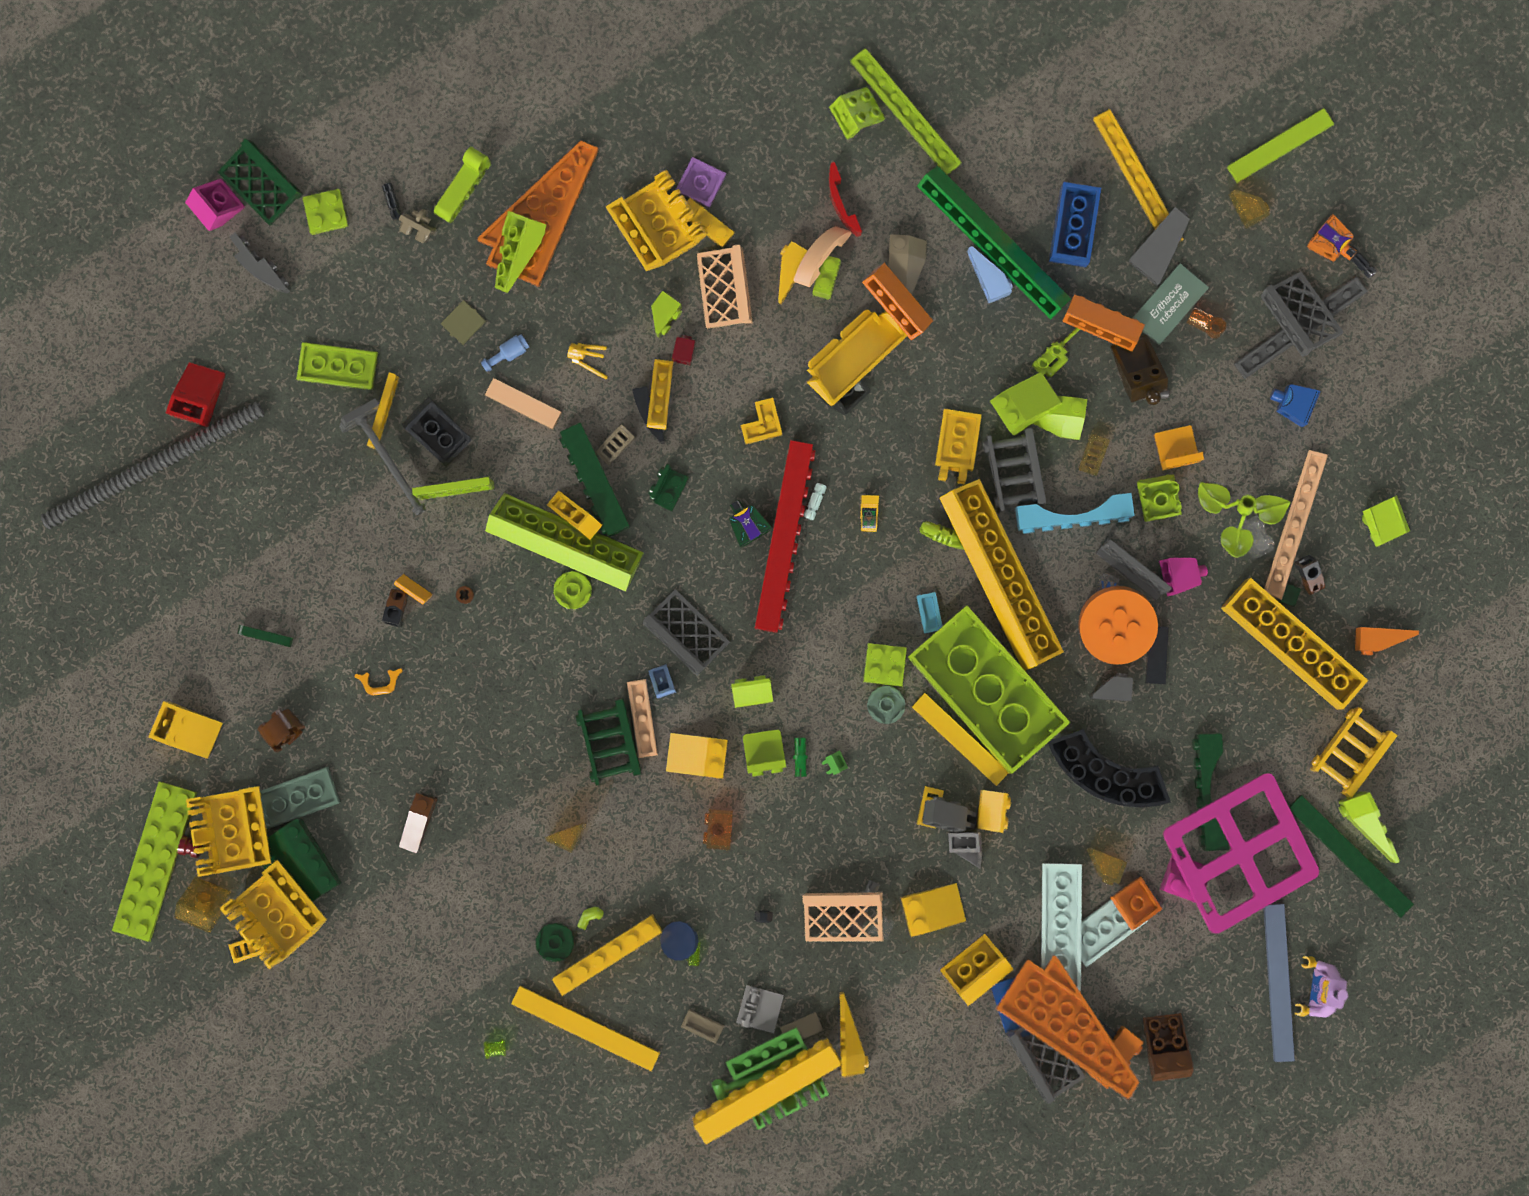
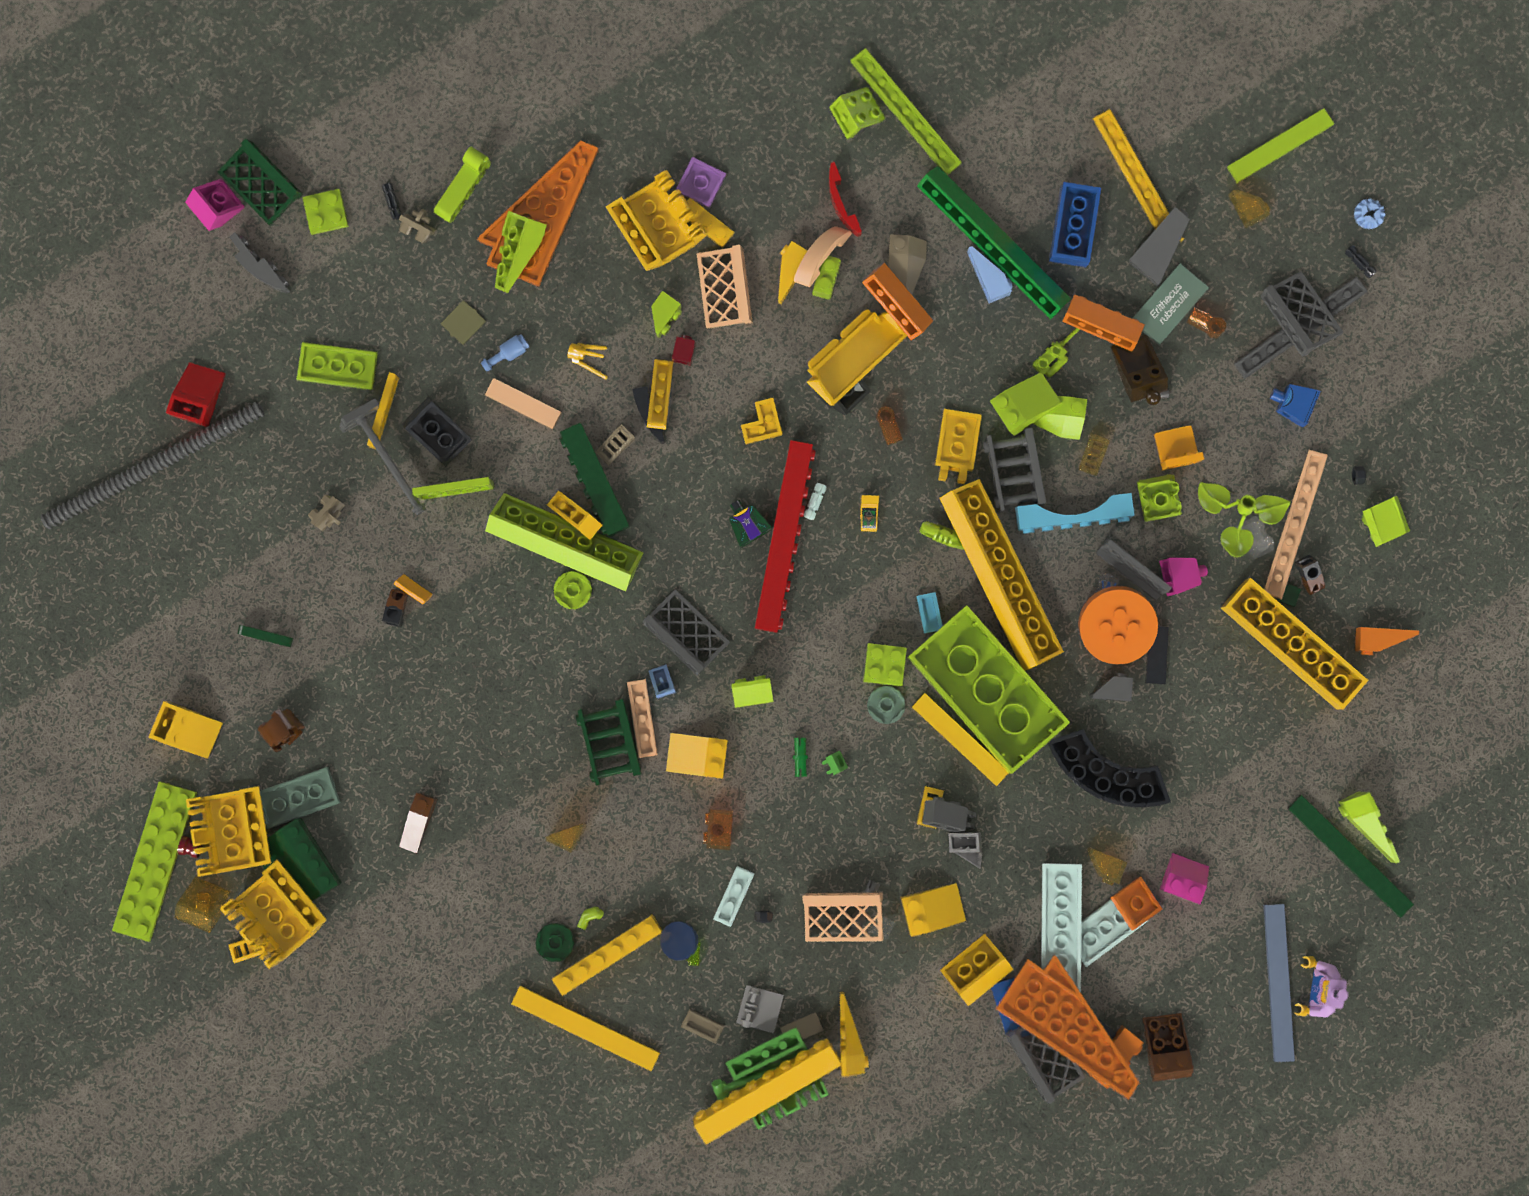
light orange helmet [355,668,403,696] -> none
reddish brown bush [456,586,474,604] -> none
clear neon green bush [484,1038,506,1059] -> none
dark green bracket [649,464,689,512] -> none
lime bracket [743,730,786,777] -> none
yellow slope [976,790,1011,833] -> none
dark pink window [1163,773,1319,934] -> none
dark green arch [1192,733,1229,851] -> none
torso [1307,214,1357,261] -> none
yellow fence [1310,708,1398,798] -> none
none -> dark tan hips [308,495,345,531]
none -> light aqua tile [713,866,755,927]
none -> clear orange piece [876,406,903,446]
none -> black tile [1352,466,1366,485]
none -> light blue gear [1354,198,1385,229]

